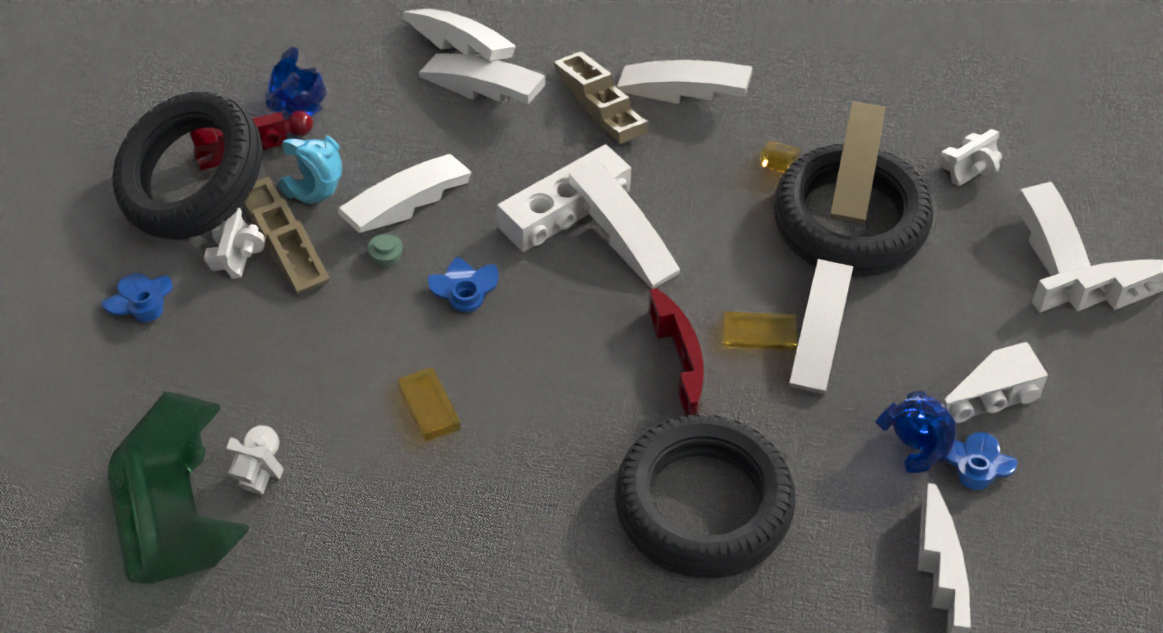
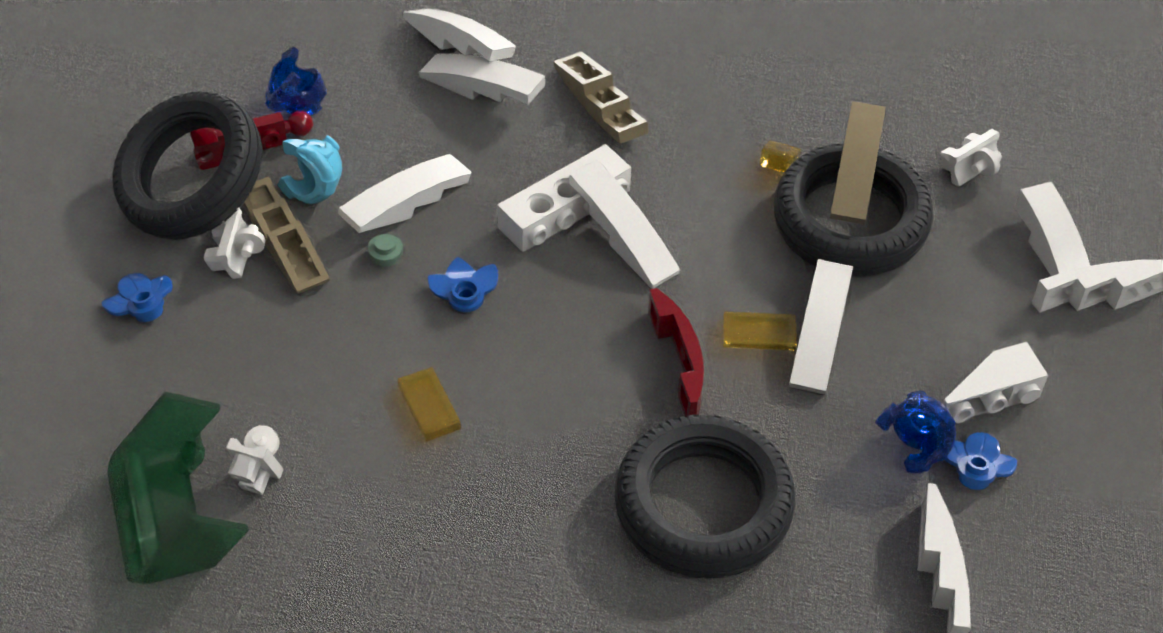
white slope [617,60,752,104] -> none

